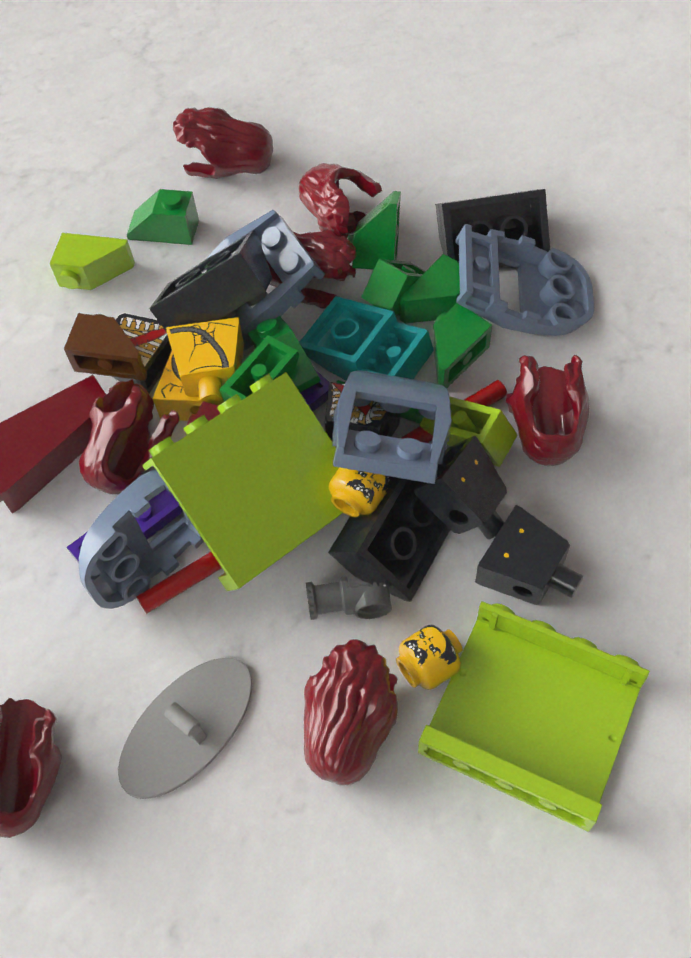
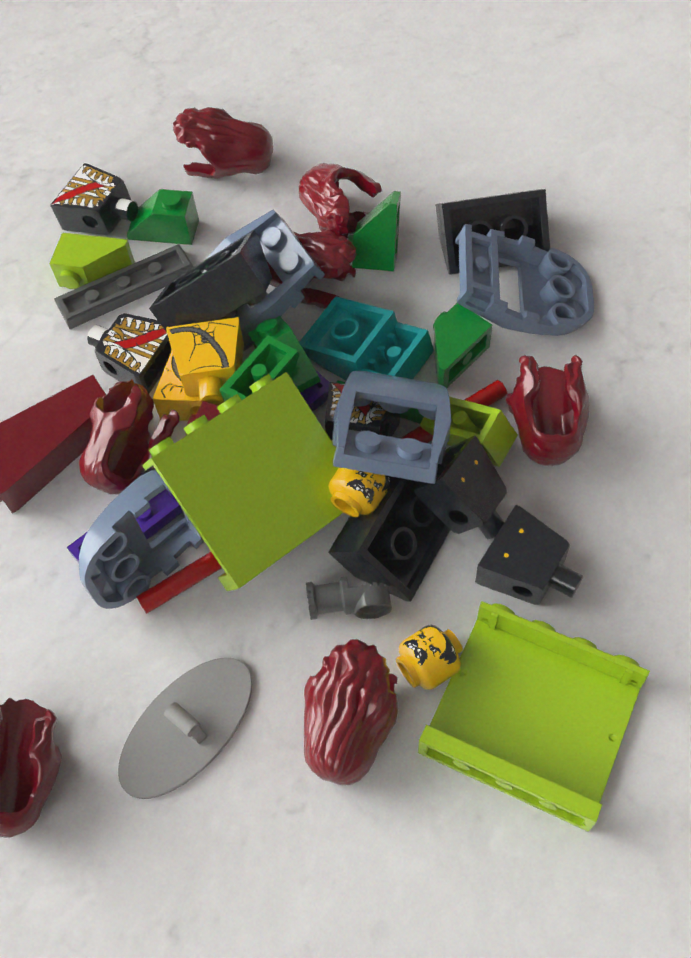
reddish brown slope [64,313,147,381] -> none
green slope [361,259,426,315] -> none
green slope [400,254,460,324] -> none
none -> torso [50,163,138,235]
none -> dark grey tile [54,244,193,329]

